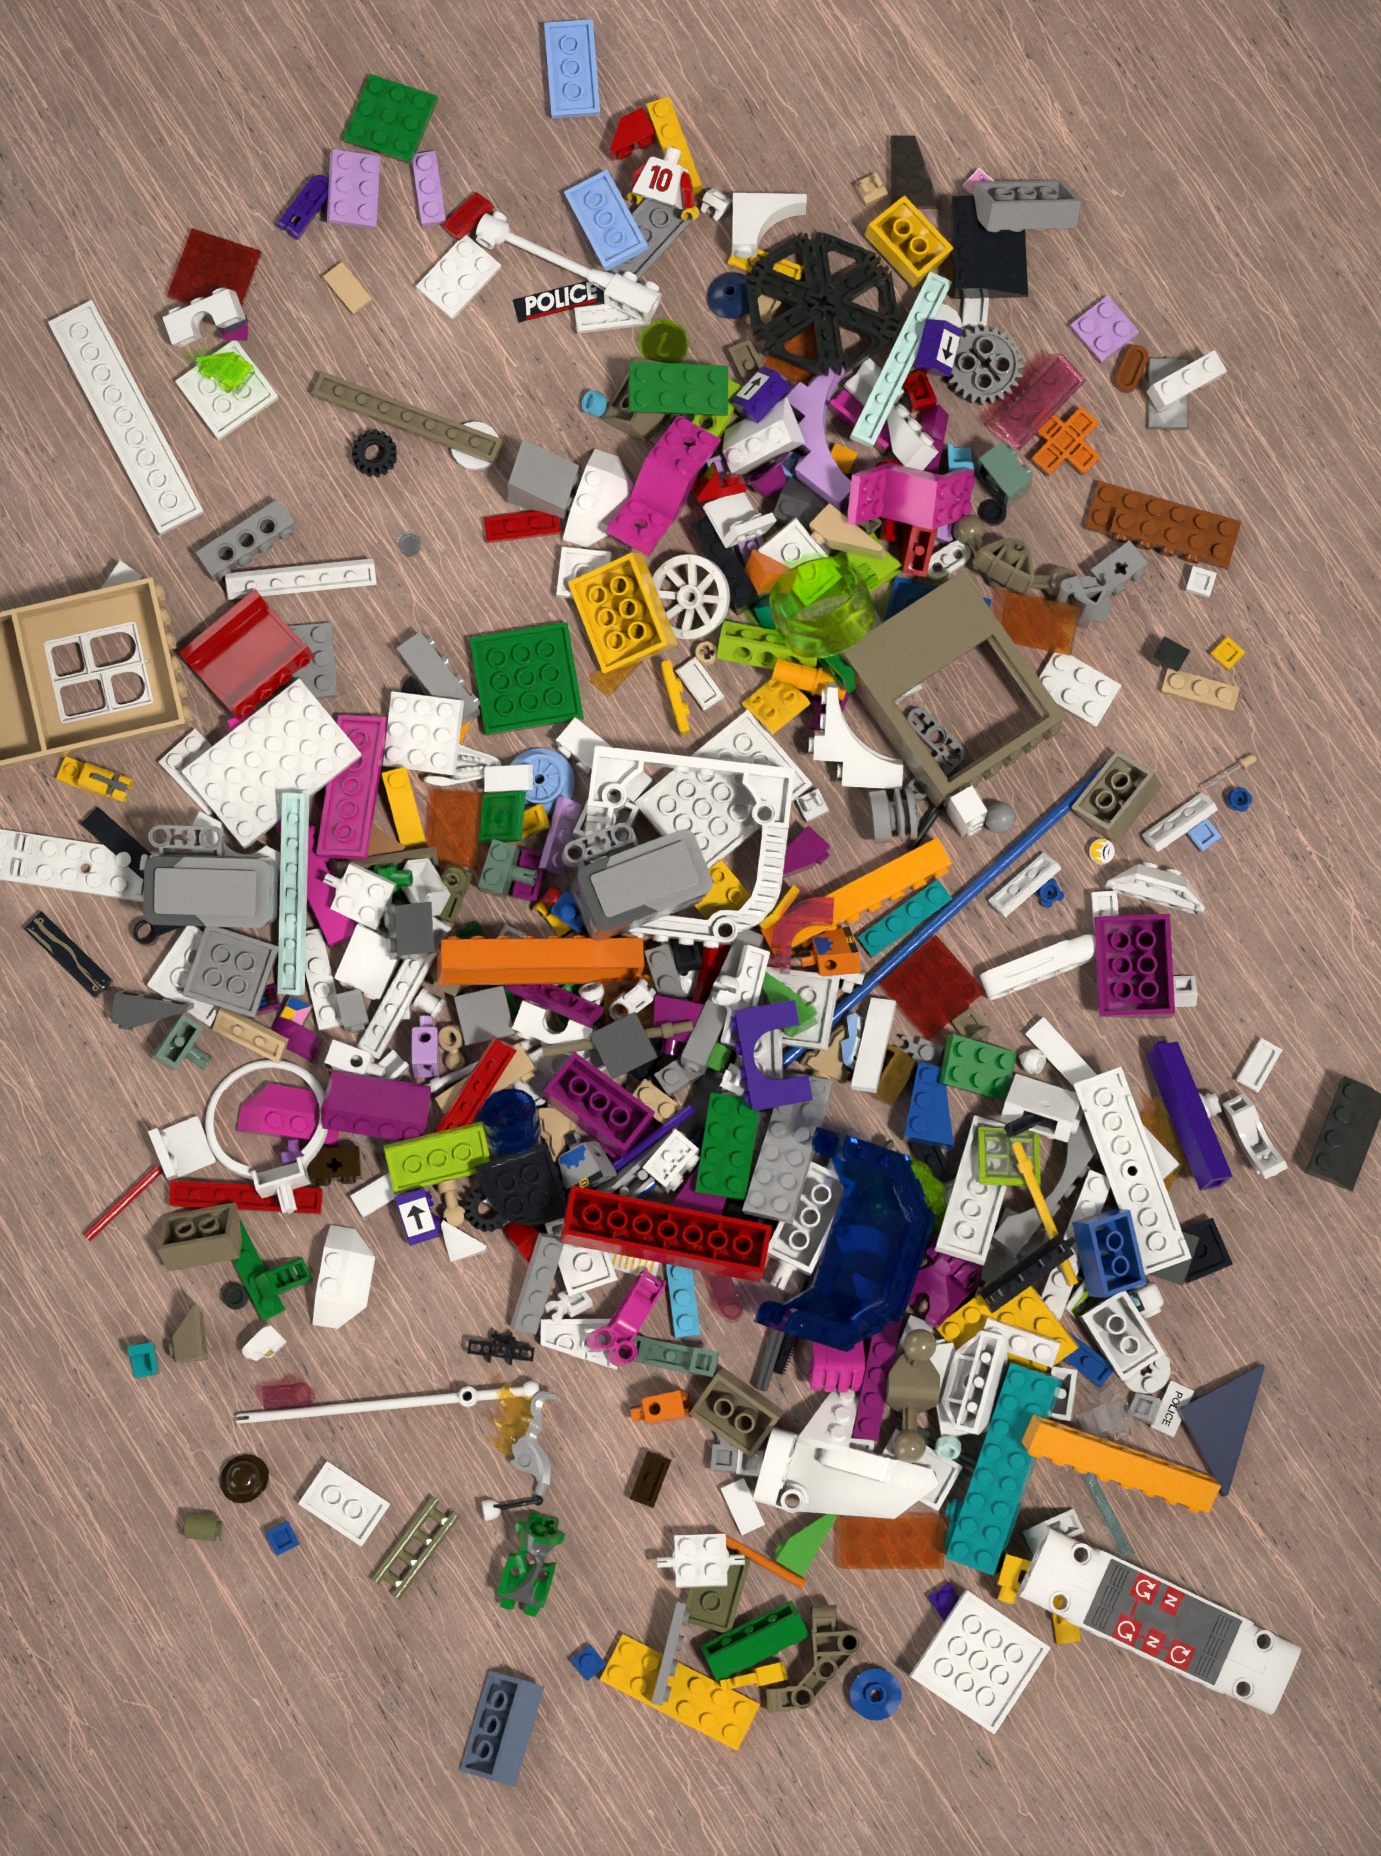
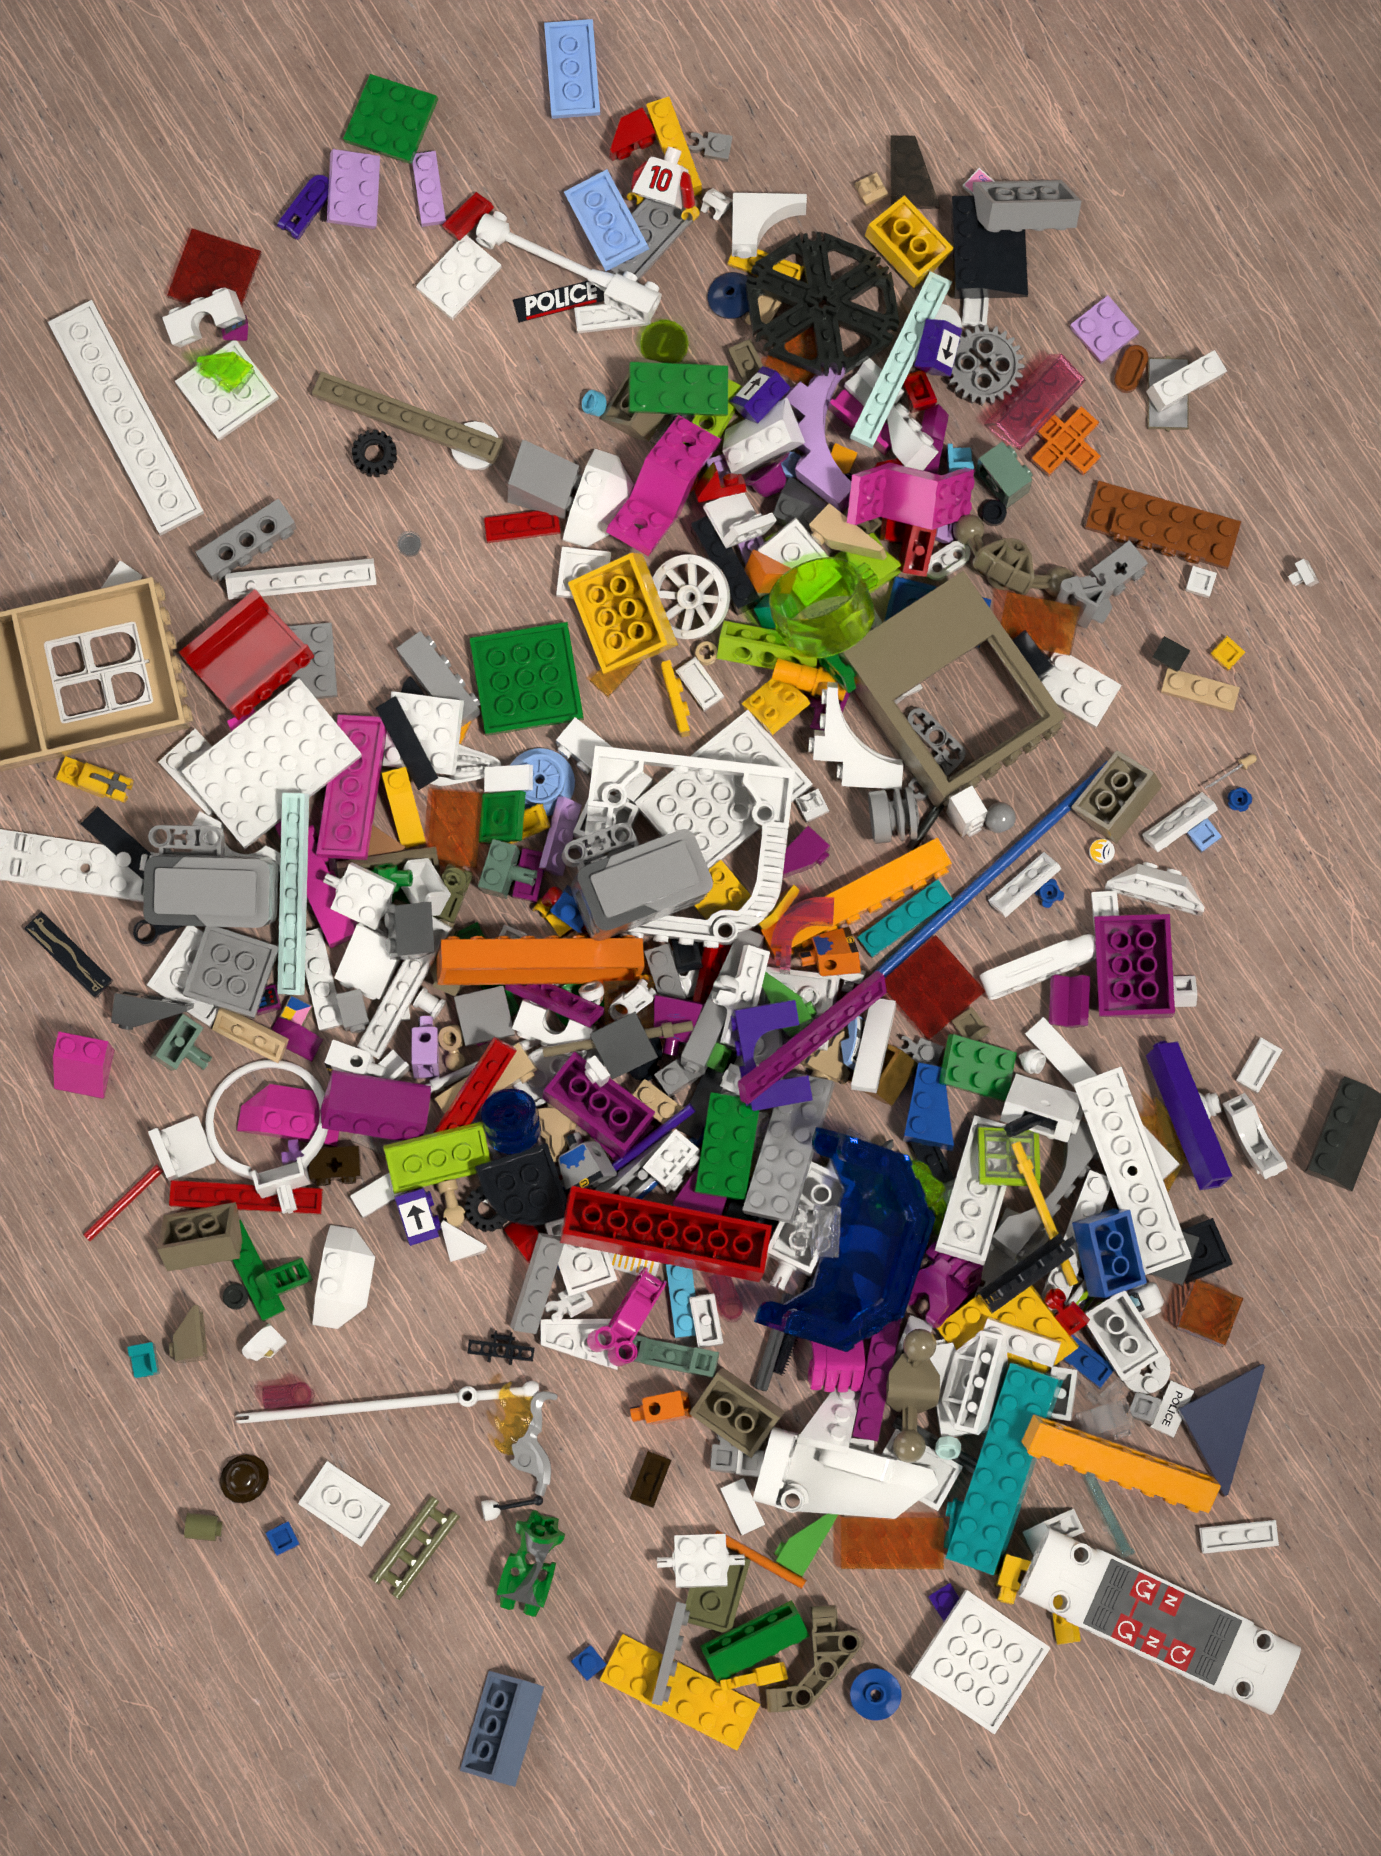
tan tile [323,262,373,316] -> none
none -> dark pink slope [53,1031,115,1099]
none -> black sticker [376,696,438,791]
none -> white plate [585,1055,610,1087]
none -> light grey plate [688,132,733,162]
none -> white slope [689,1293,723,1348]
none -> magenta plate [738,971,887,1104]
none -> clear plate [793,1205,841,1258]
none -> black panel [1012,630,1055,679]
none -> red plate [1044,1288,1090,1336]
none -> magenta panel [1049,975,1090,1028]
none -> clear orange container [1175,1279,1244,1348]
none -> white tile [1199,1520,1279,1554]
none -> white tile [1288,559,1319,587]

